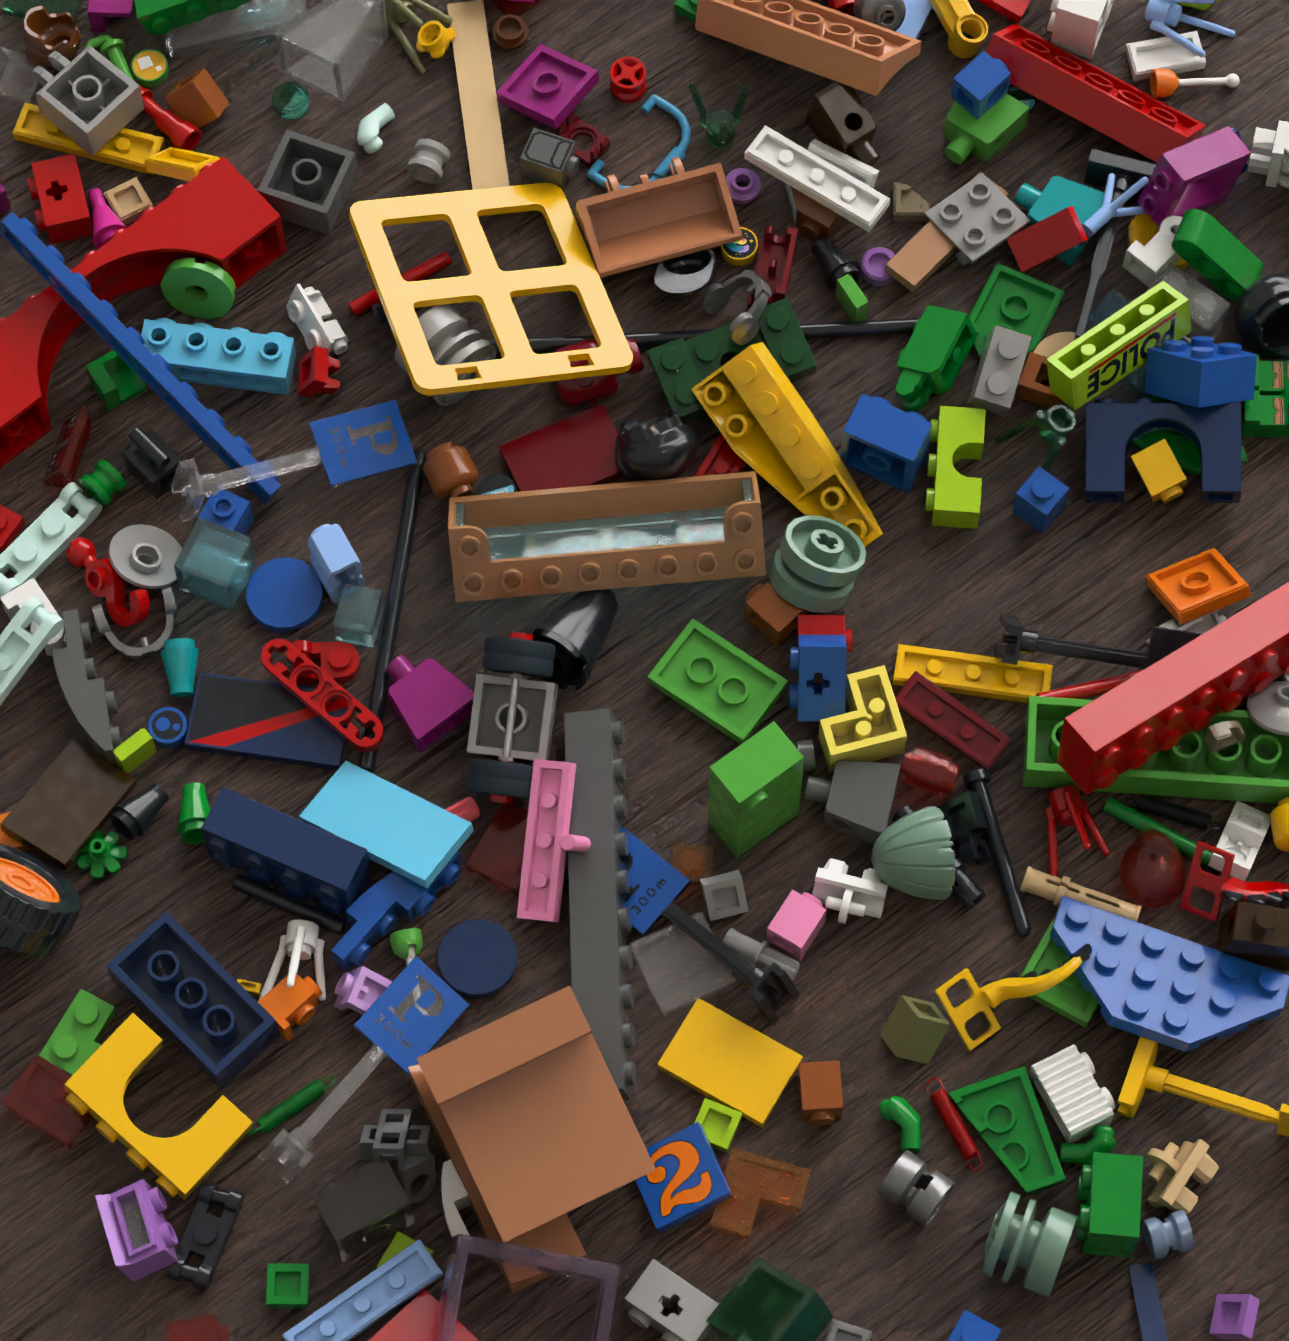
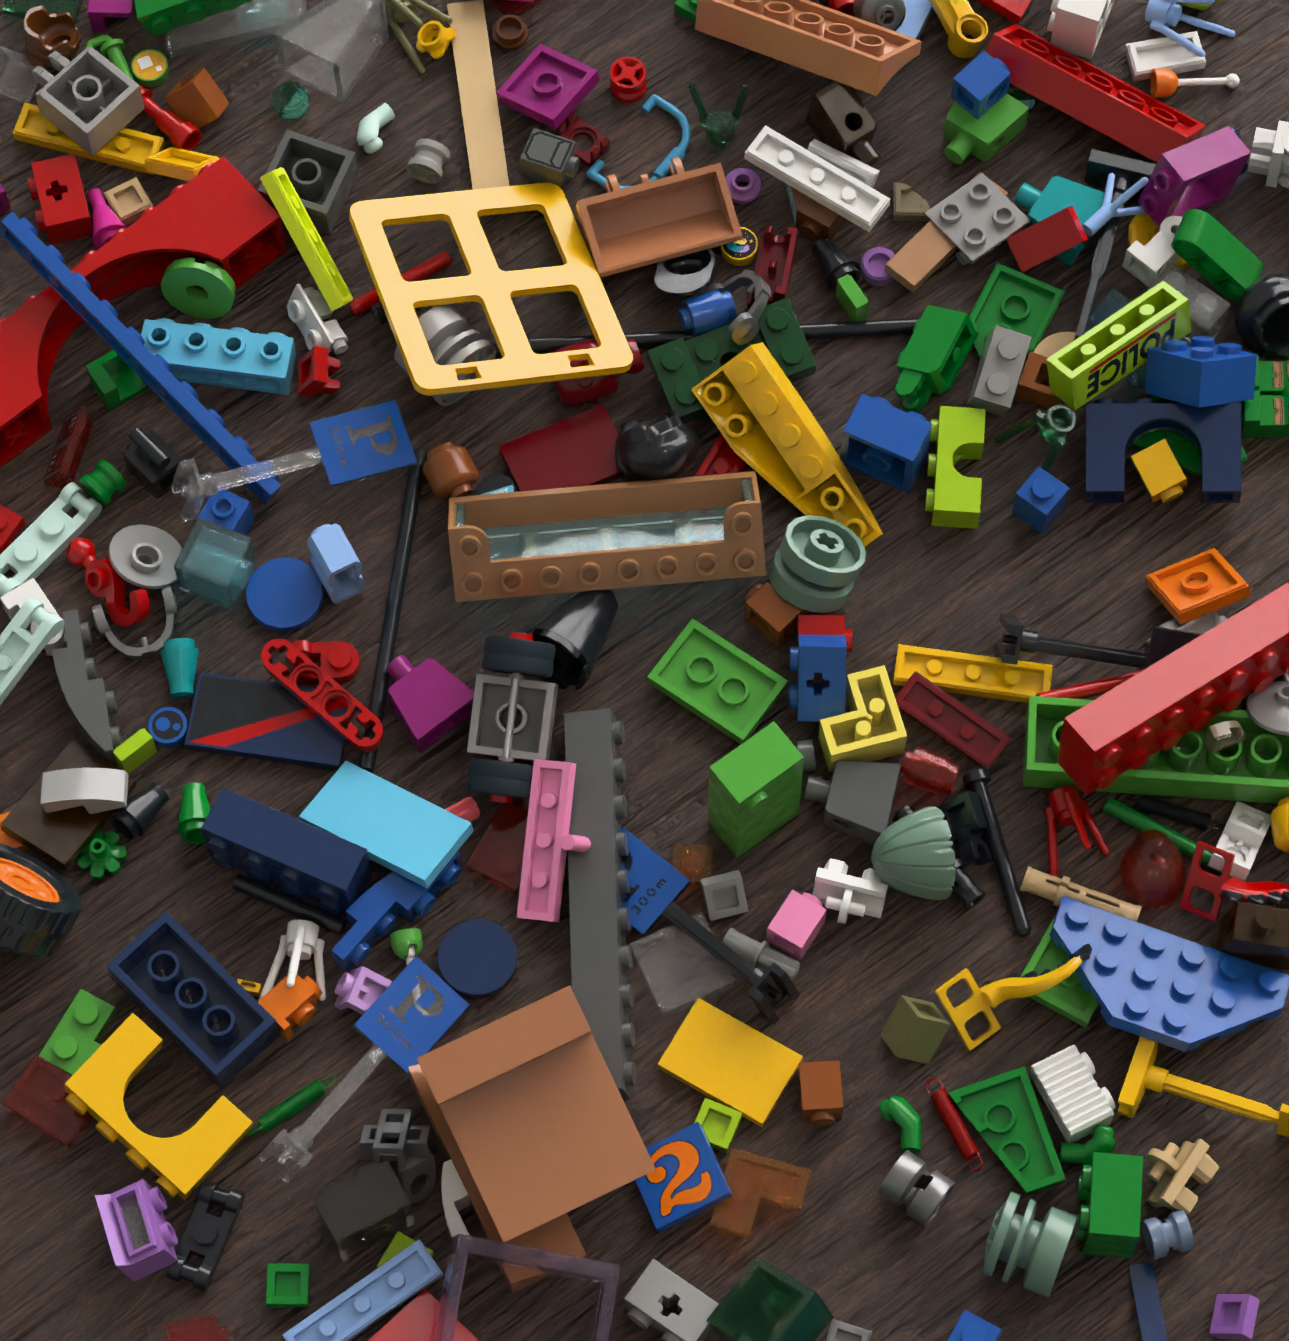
clear light blue panel [333,584,384,647] -> none
none -> light grey slope [40,768,129,814]
none -> neon yellow tile [260,167,353,312]
none -> blue brick [678,290,737,336]

